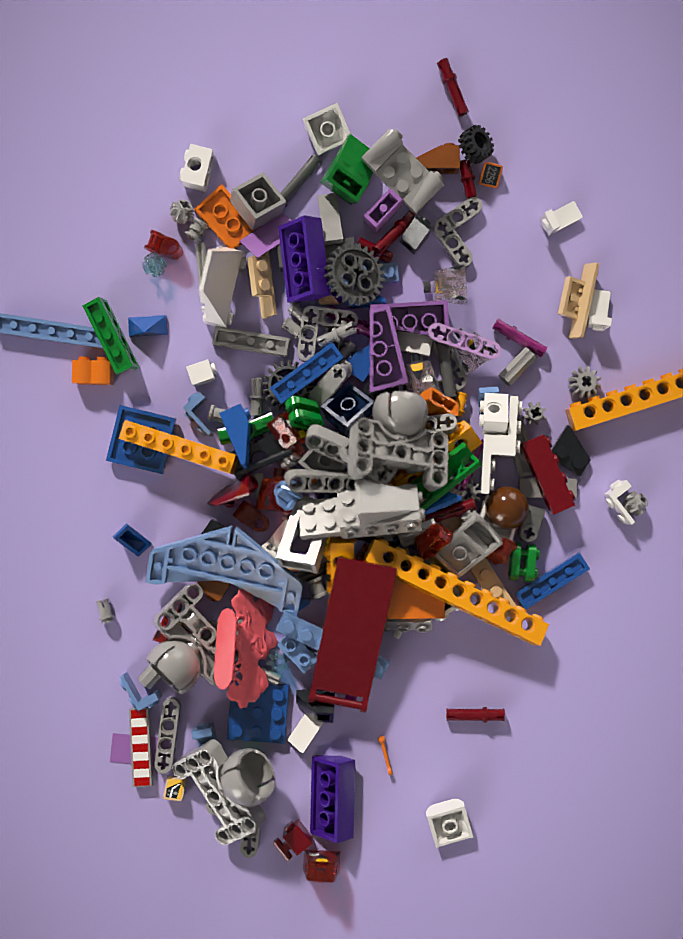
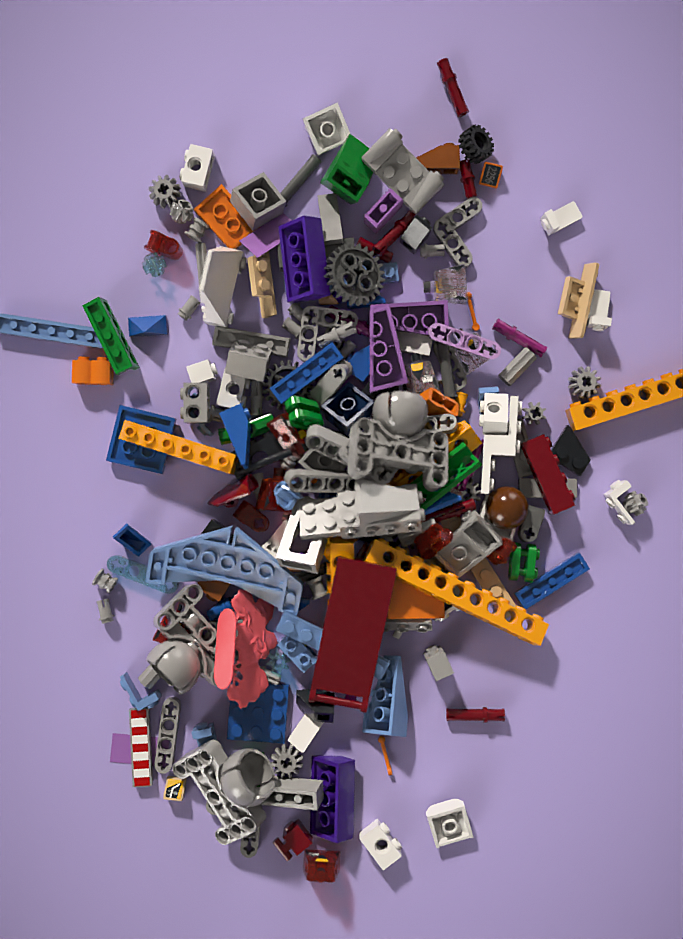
none -> light grey bush [92,568,118,593]
none -> clear light blue beam [107,555,179,594]
none -> light grey gear [148,175,182,209]
none -> light grey pin [178,295,201,321]
none -> light grey brick [180,383,210,424]
none -> blue cone [207,597,235,621]
none -> white brick [216,367,251,409]
none -> light grey brick [225,339,273,382]
none -> light grey brick [260,776,324,810]
none -> light grey gear [271,744,303,778]
none -> white brick [359,818,402,870]
none -> medium blue wedge [362,655,408,737]
none -> light grey pin [420,243,445,259]
none -> light grey brick [423,645,454,681]
none -> orange hinge [465,292,480,331]

